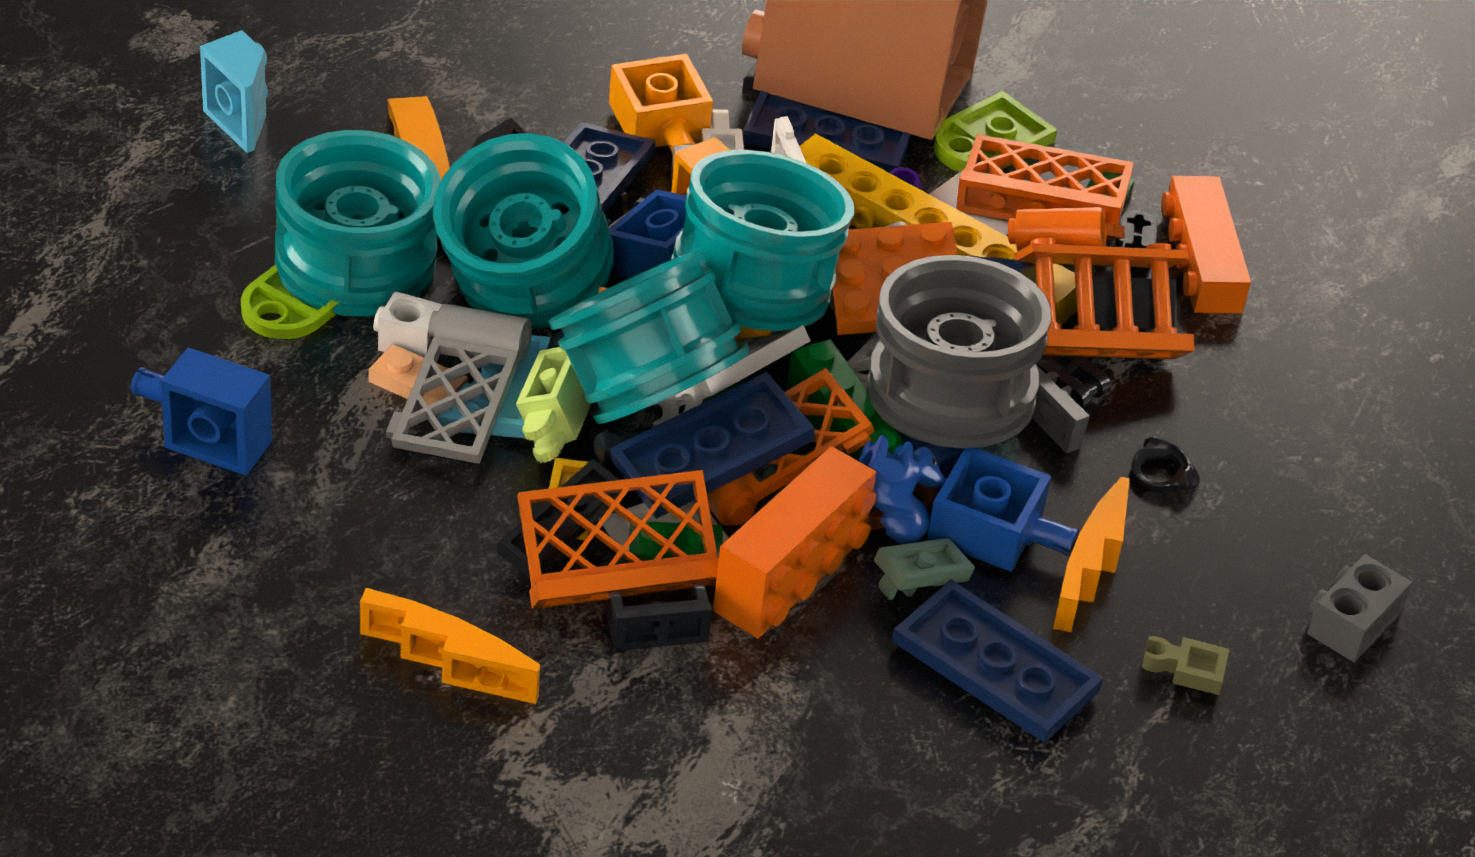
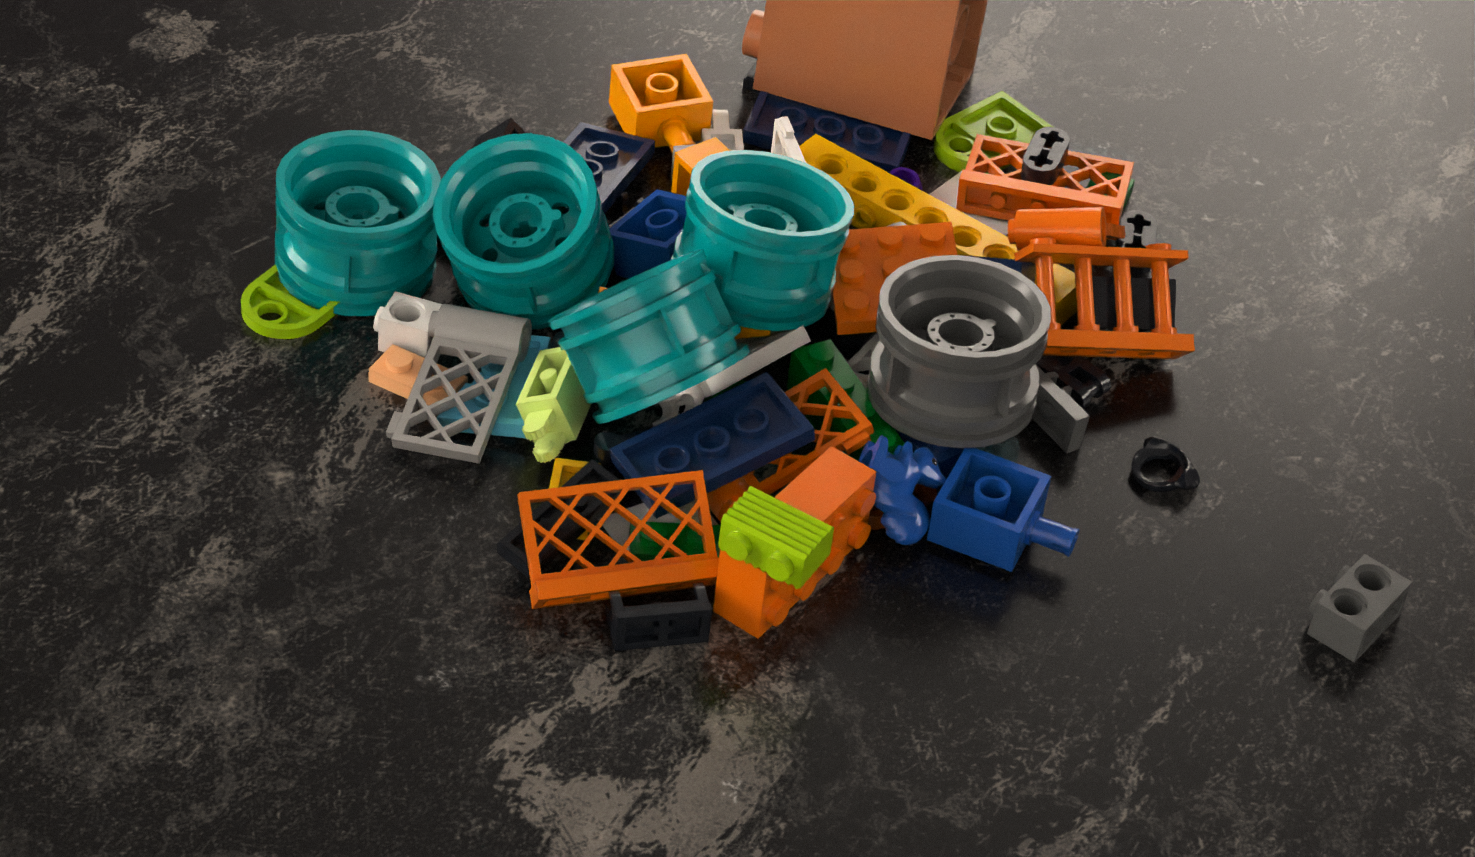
blue brick [131,347,272,476] -> none
medium azure slope [200,30,268,153] -> none
light orange slope [360,588,540,704] -> none
light orange slope [388,96,450,179] -> none
sand green plate [874,538,975,600] -> none
dark blue plate [892,580,1103,743] -> none
light orange slope [1053,477,1130,632] -> none
olive plate [1142,636,1229,695] -> none
brick [1161,176,1251,314] -> none
none -> lime brick [718,486,834,589]
none -> black beam [1021,127,1070,185]

